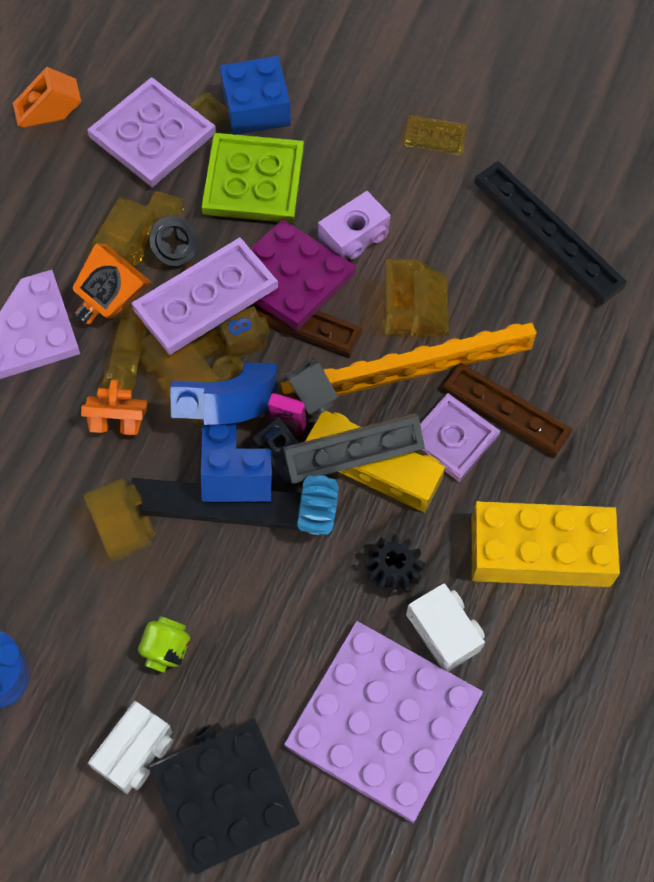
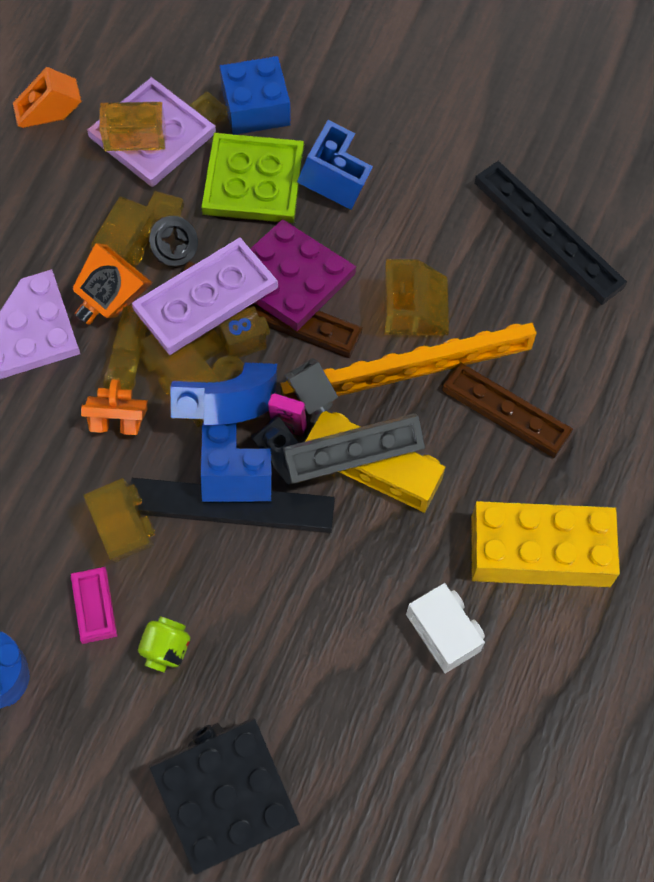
white brick [88,701,173,794] -> none
lavender plate [284,621,483,823] -> none
dark azure gear [298,475,339,535] -> none
lavender brick [318,191,391,260] -> none
black gear [364,534,425,596] -> none
clear yellow tile [404,115,468,155] -> none
lavender tile [417,393,500,482] -> none
none -> dark pink tile [70,567,118,644]
none -> clear yellow brick [99,102,166,151]
none -> blue brick [297,120,373,210]

